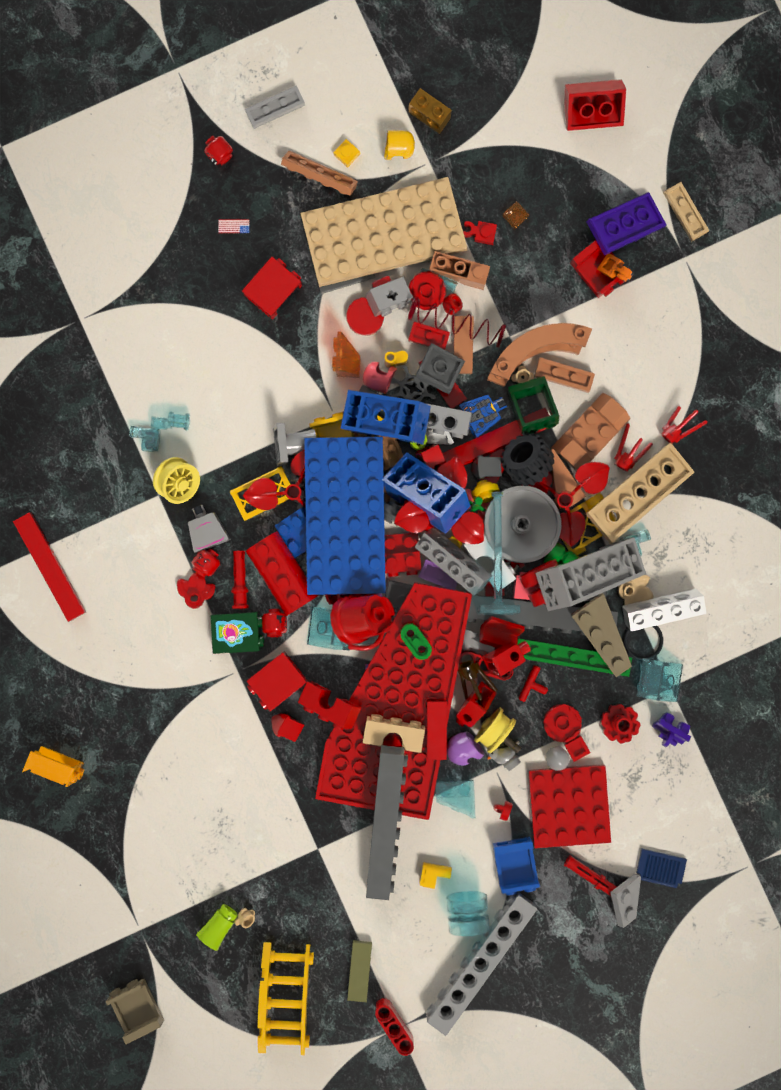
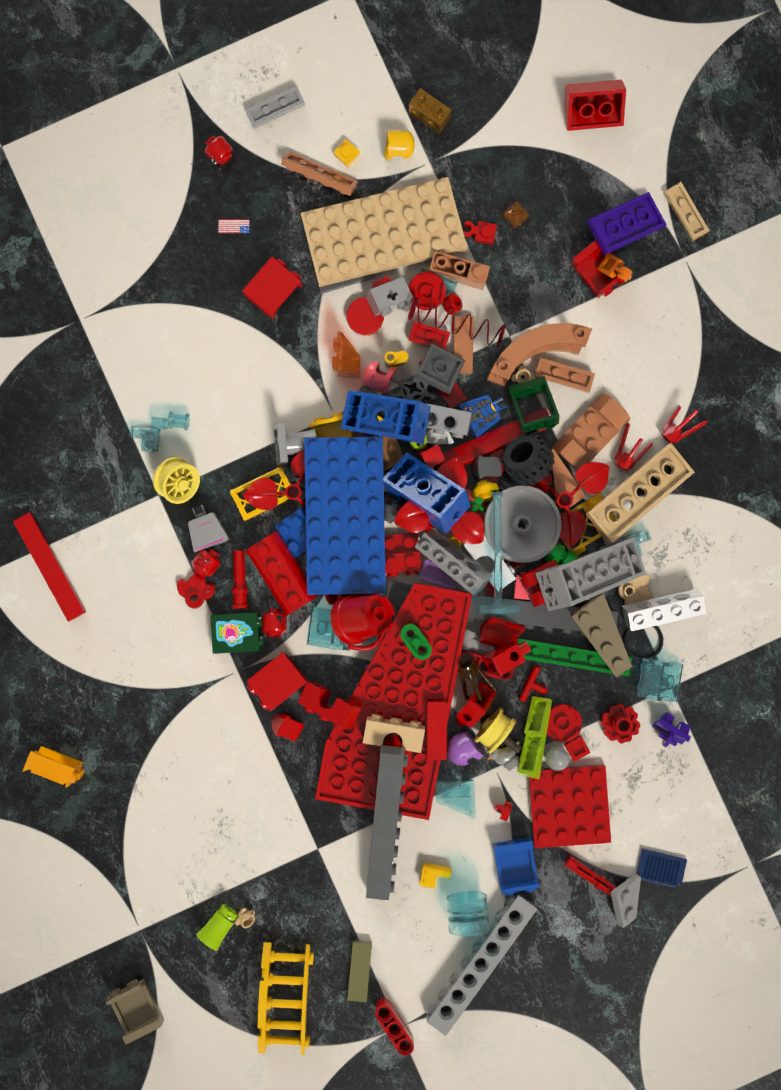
none -> lime slope [517,696,552,779]

